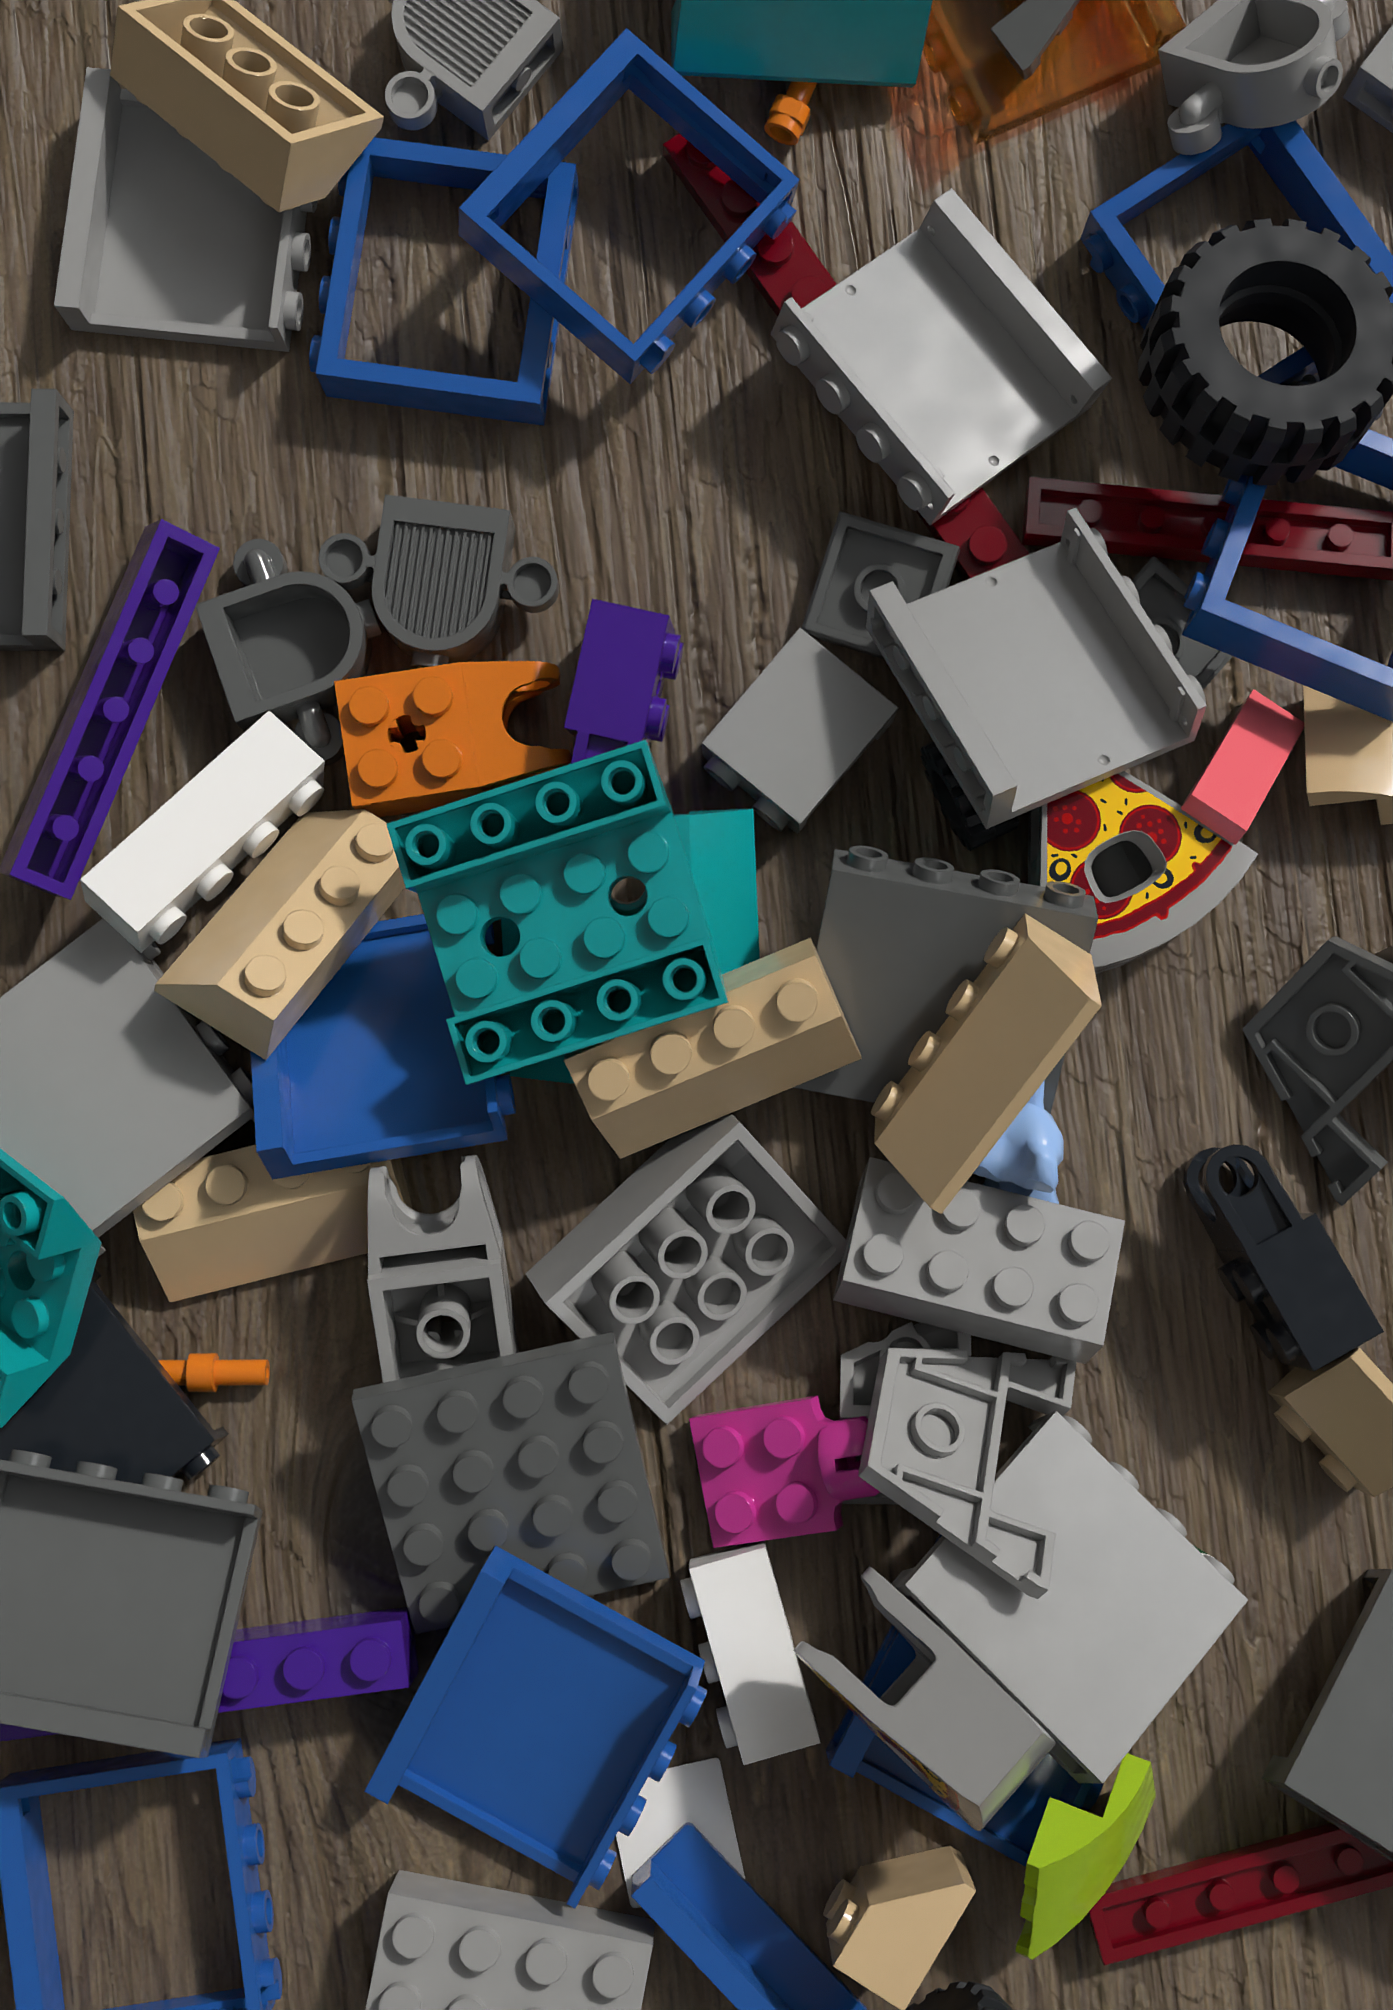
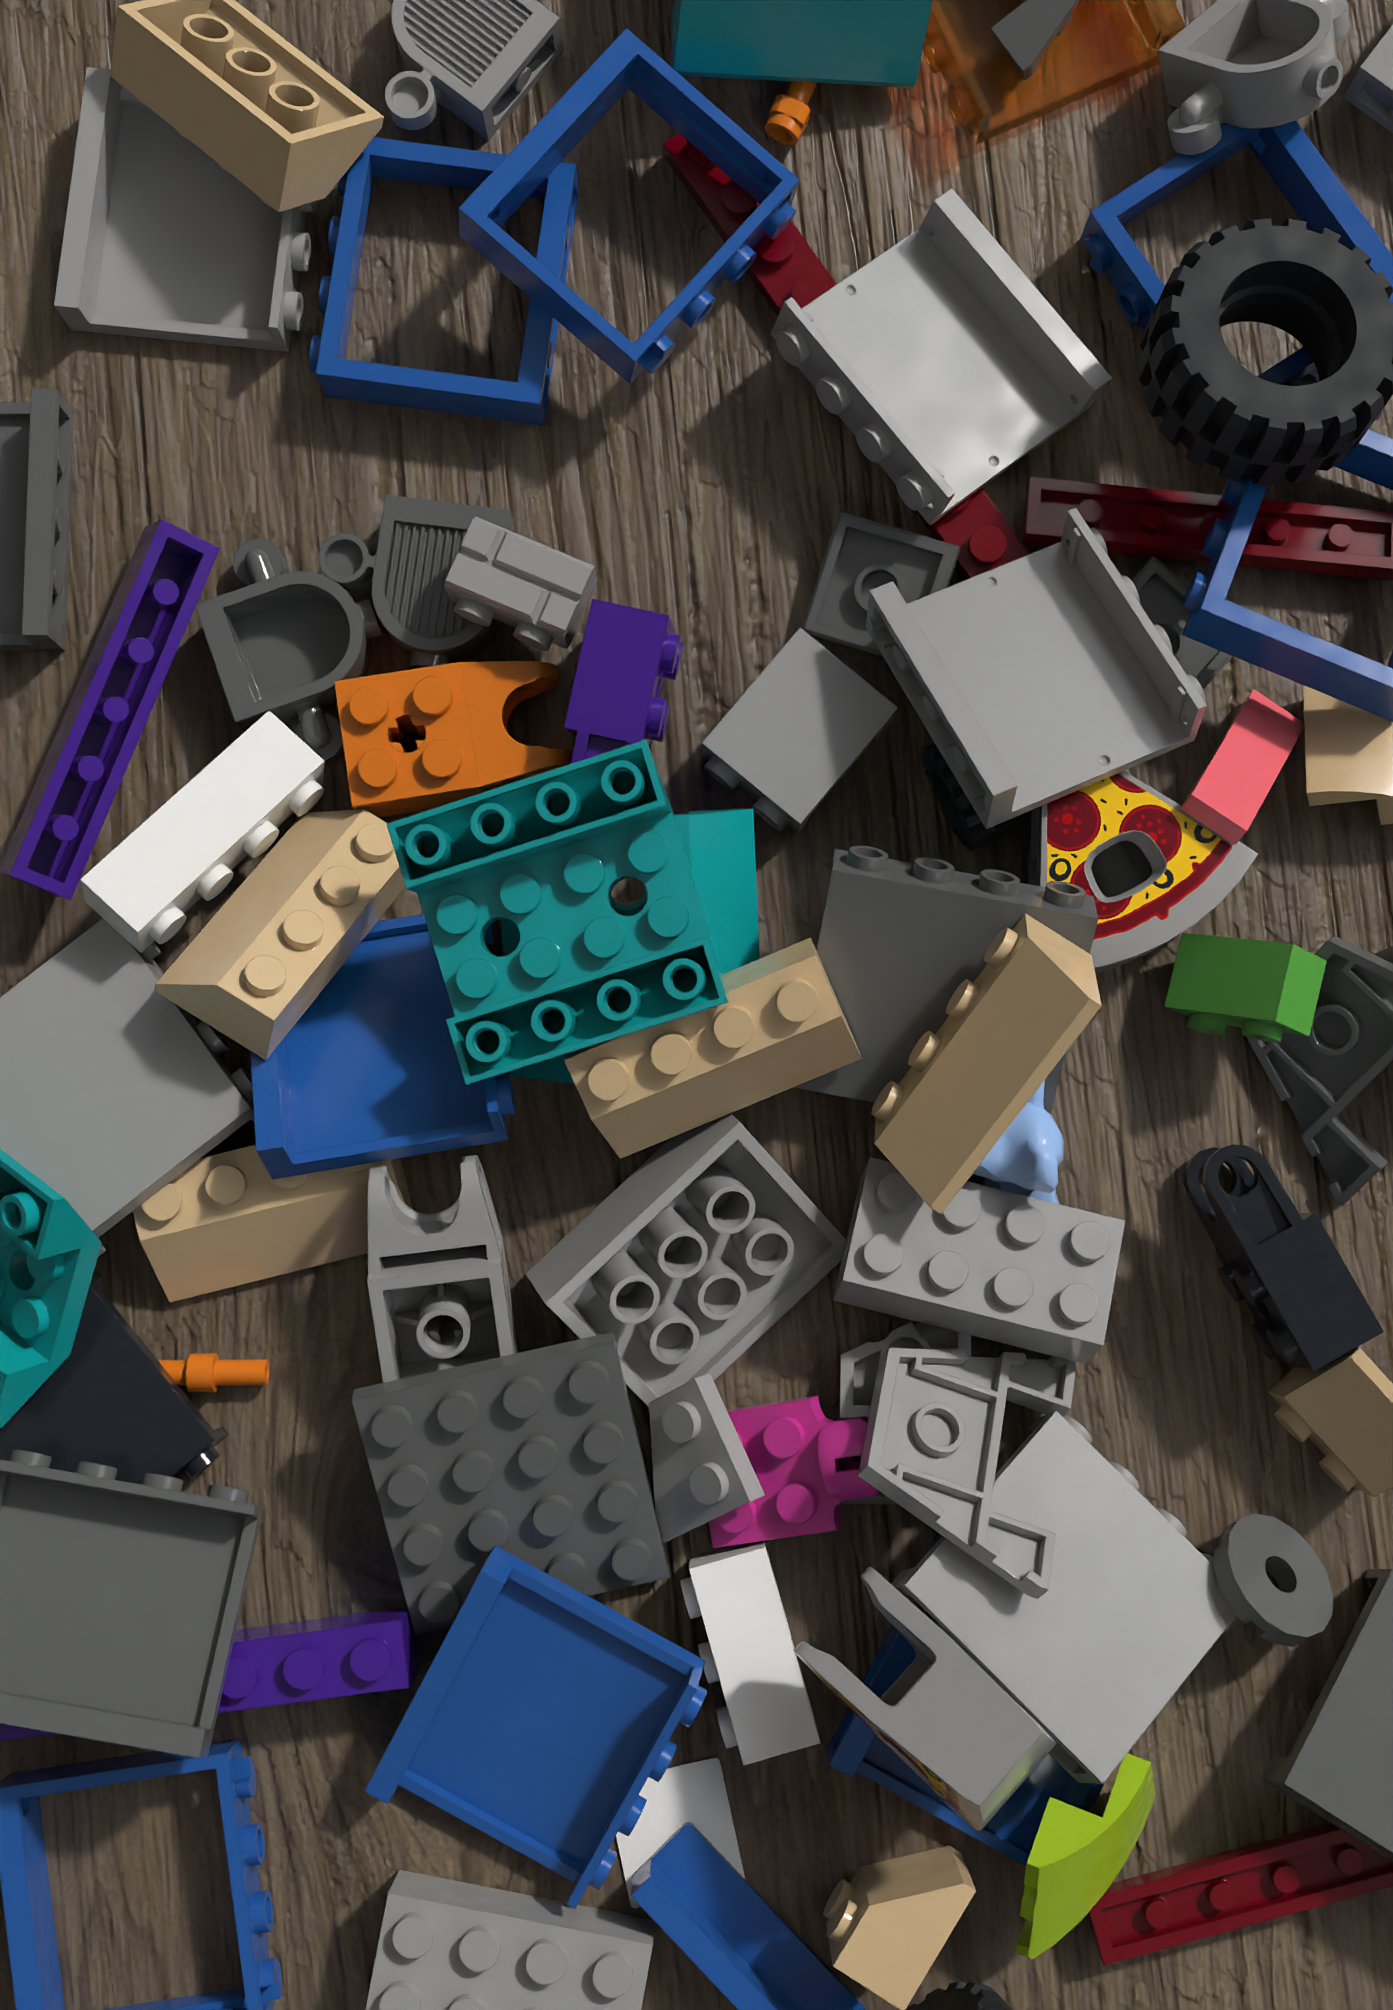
none -> light grey brick [444,516,597,651]
none -> light grey wing [649,1373,765,1544]
none -> bright green brick [1164,933,1327,1043]
none -> dark grey tile [1213,1513,1333,1647]

